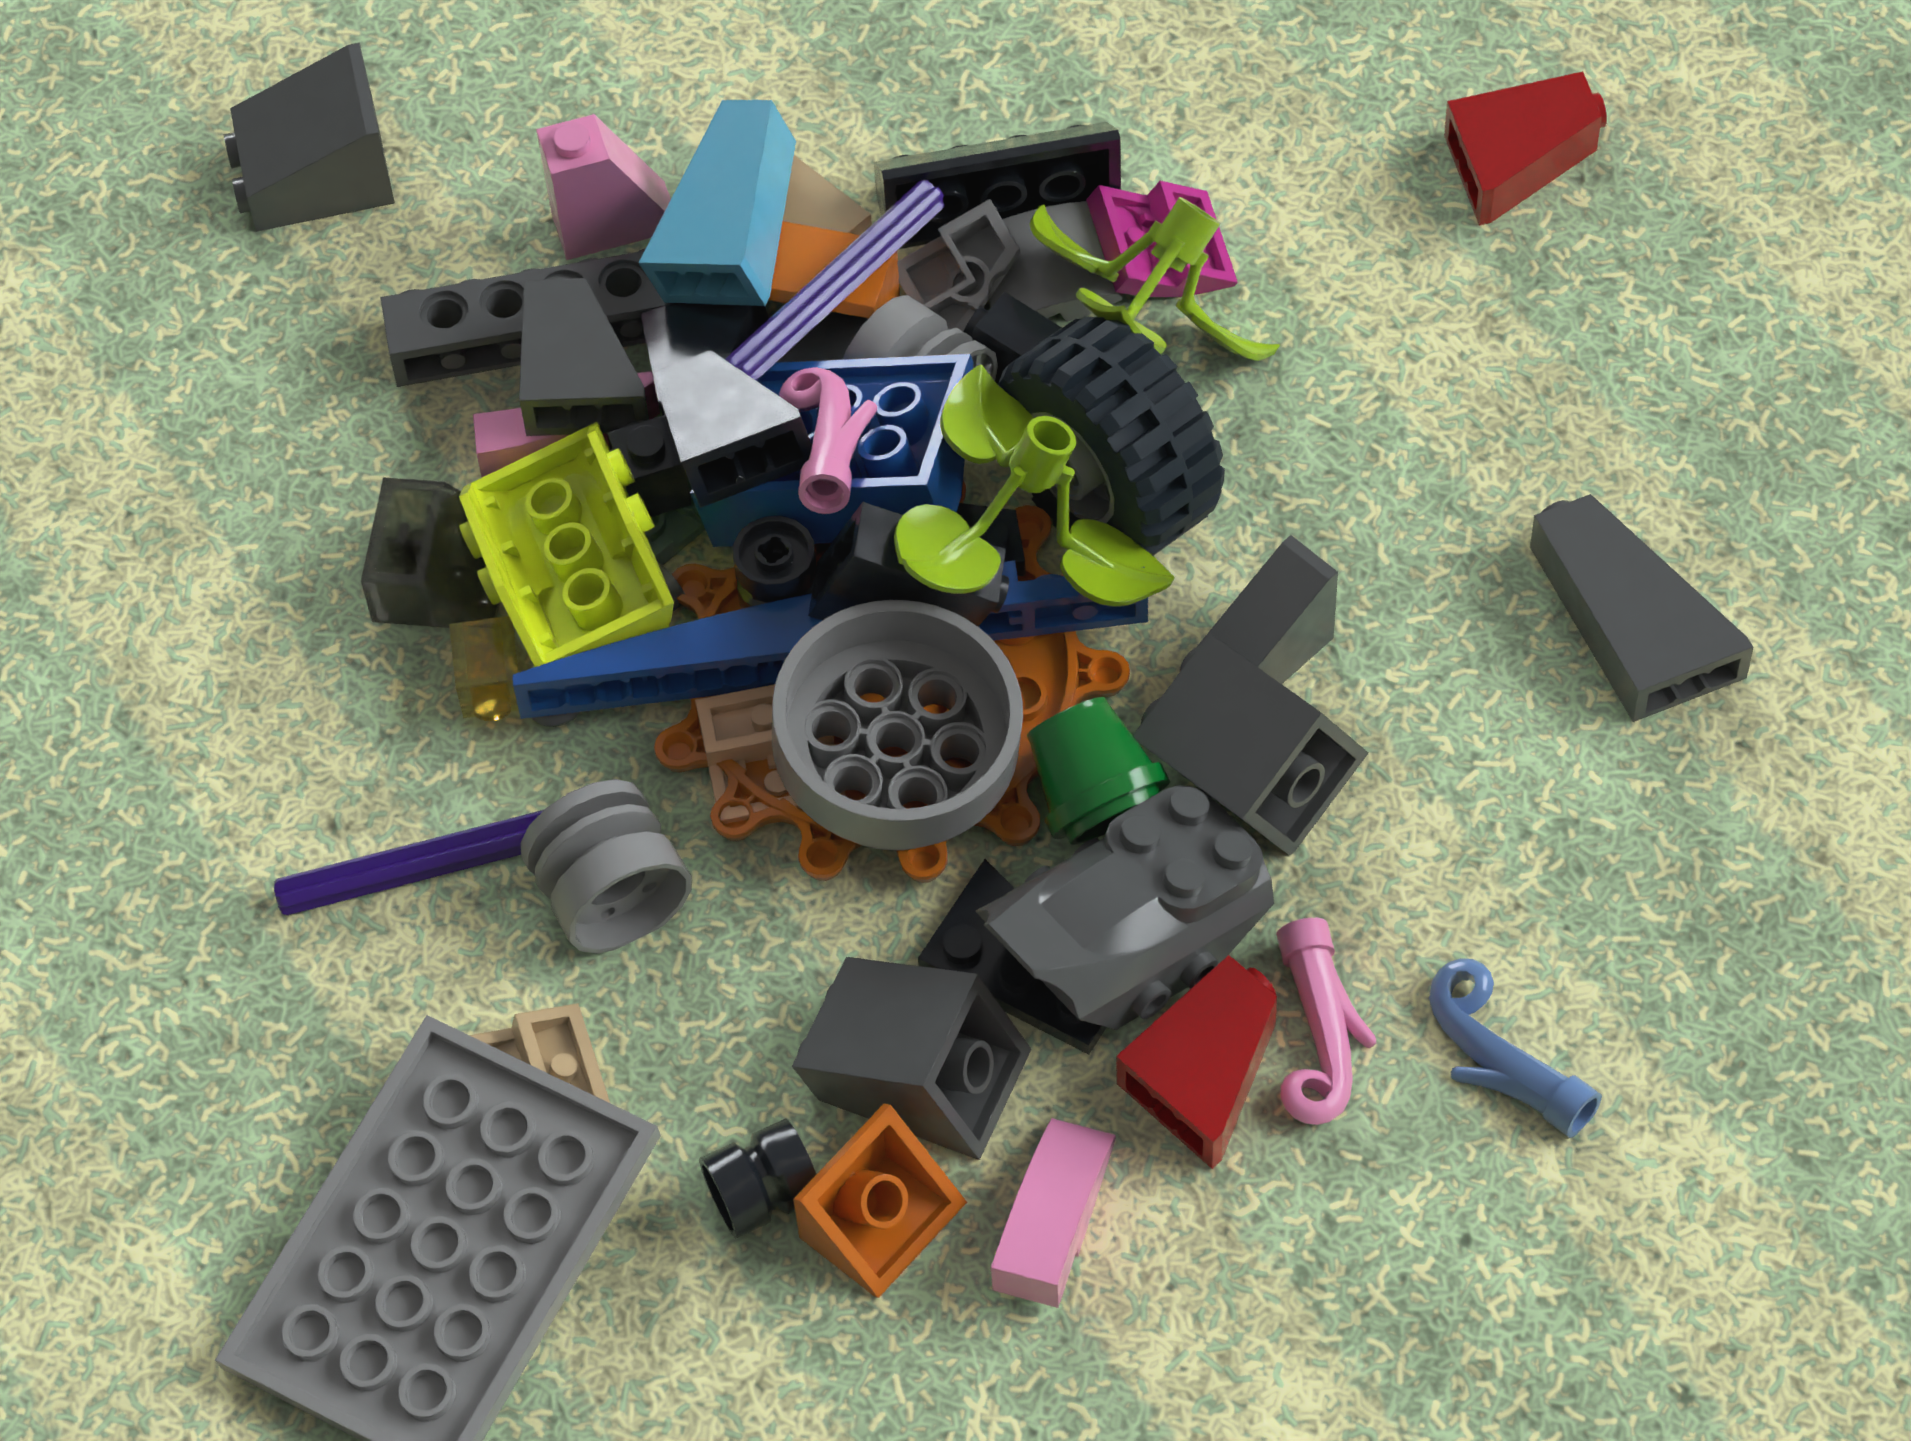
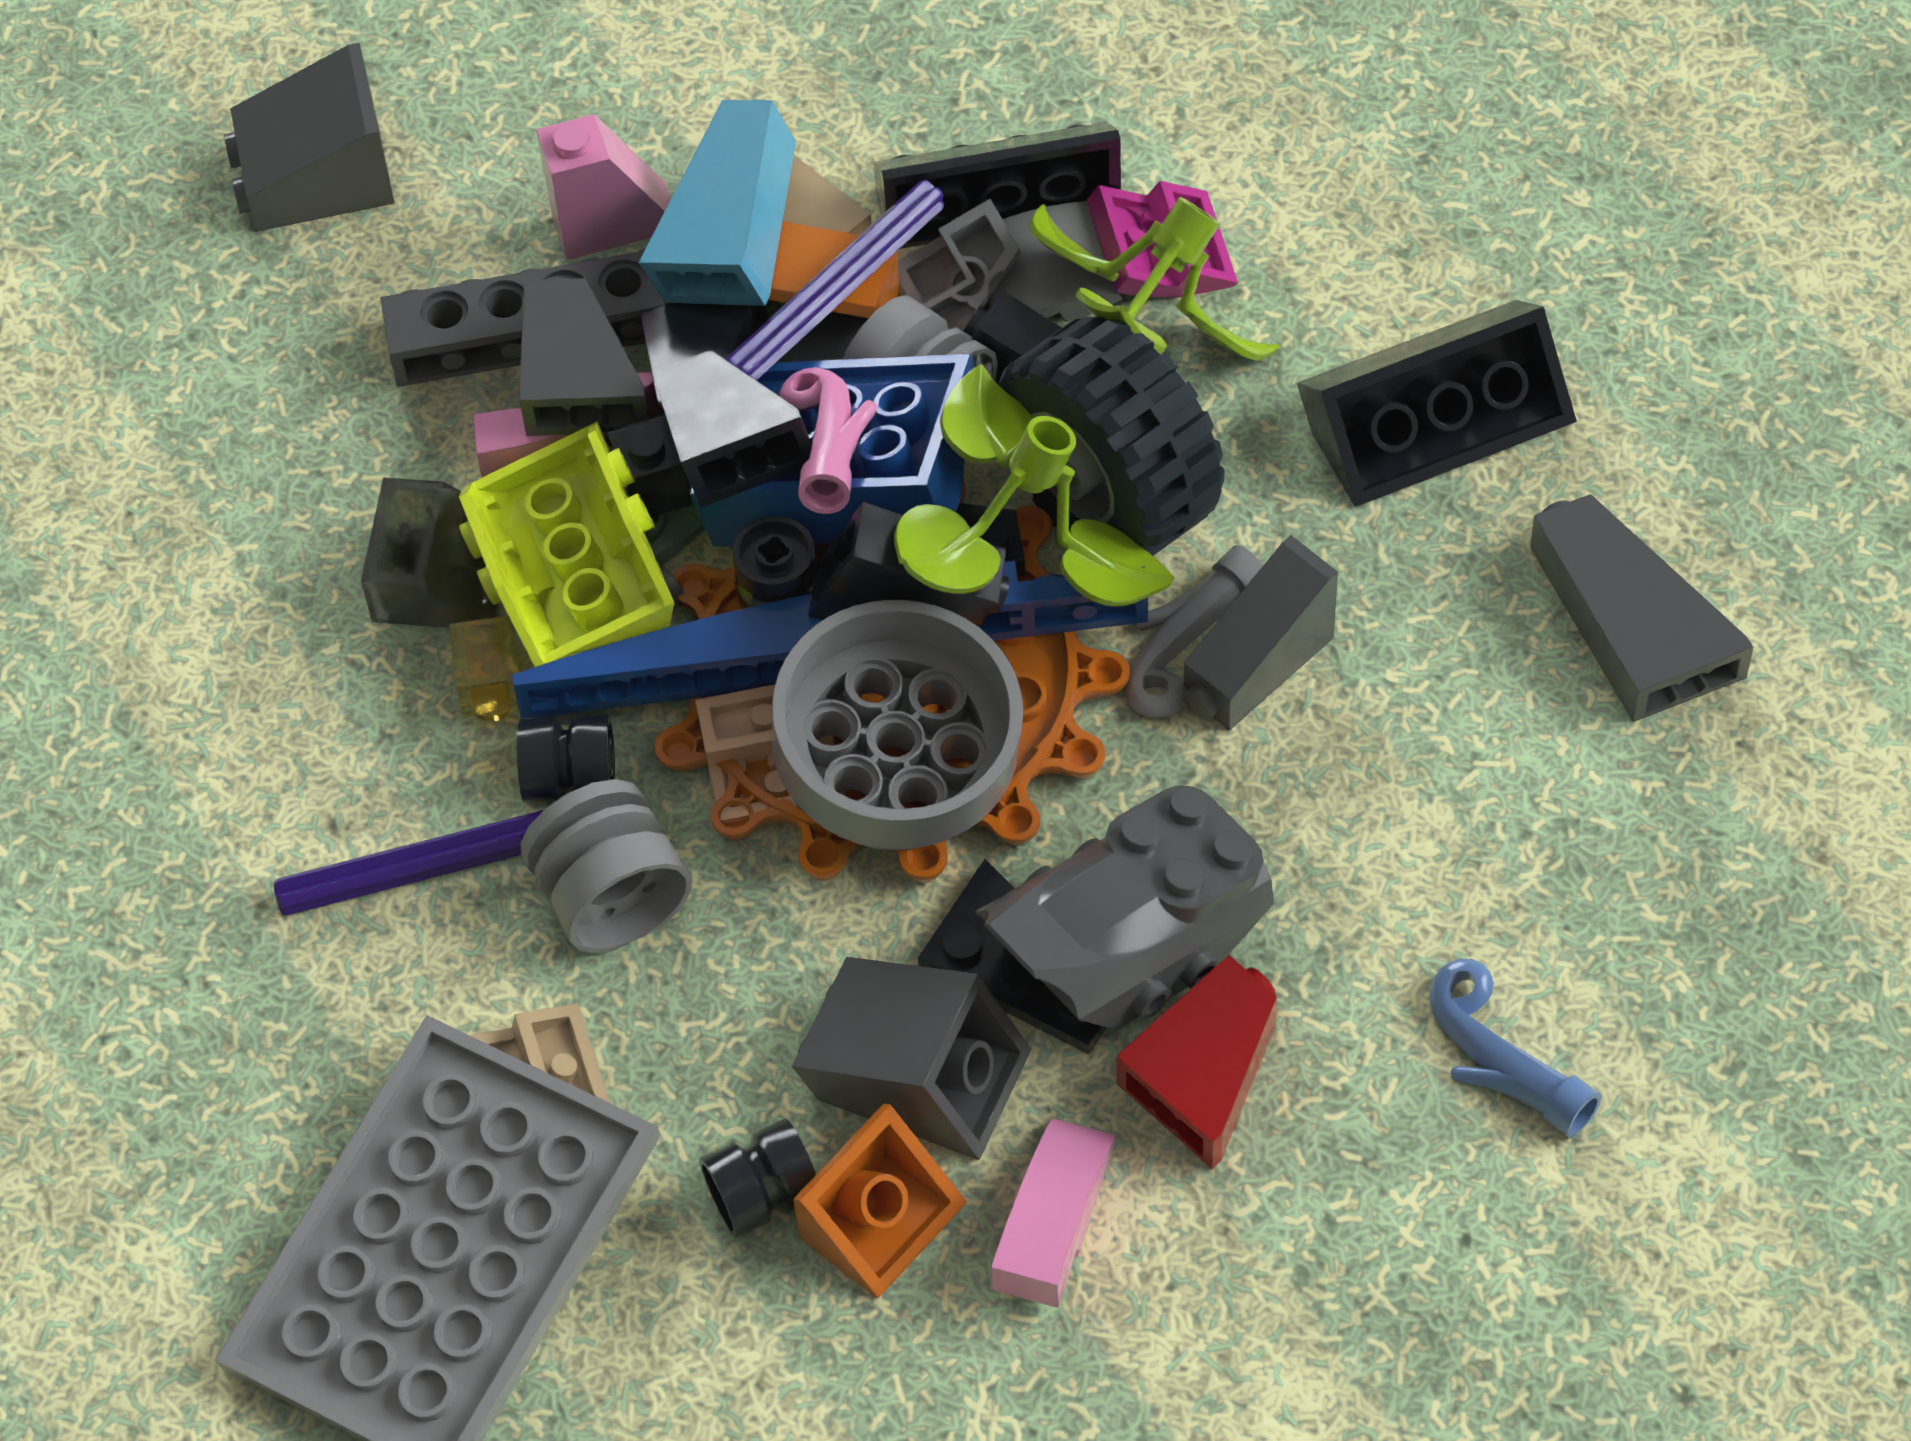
green piece [1027,697,1170,845] -> none
dark grey slope [1133,633,1369,855] -> none
bright pink plant [1276,918,1376,1125] -> none
red slope [1444,71,1607,226] -> none
none -> black wheel [517,715,615,802]
none -> light grey plant [1123,545,1263,719]
none -> black slope [1297,300,1577,507]

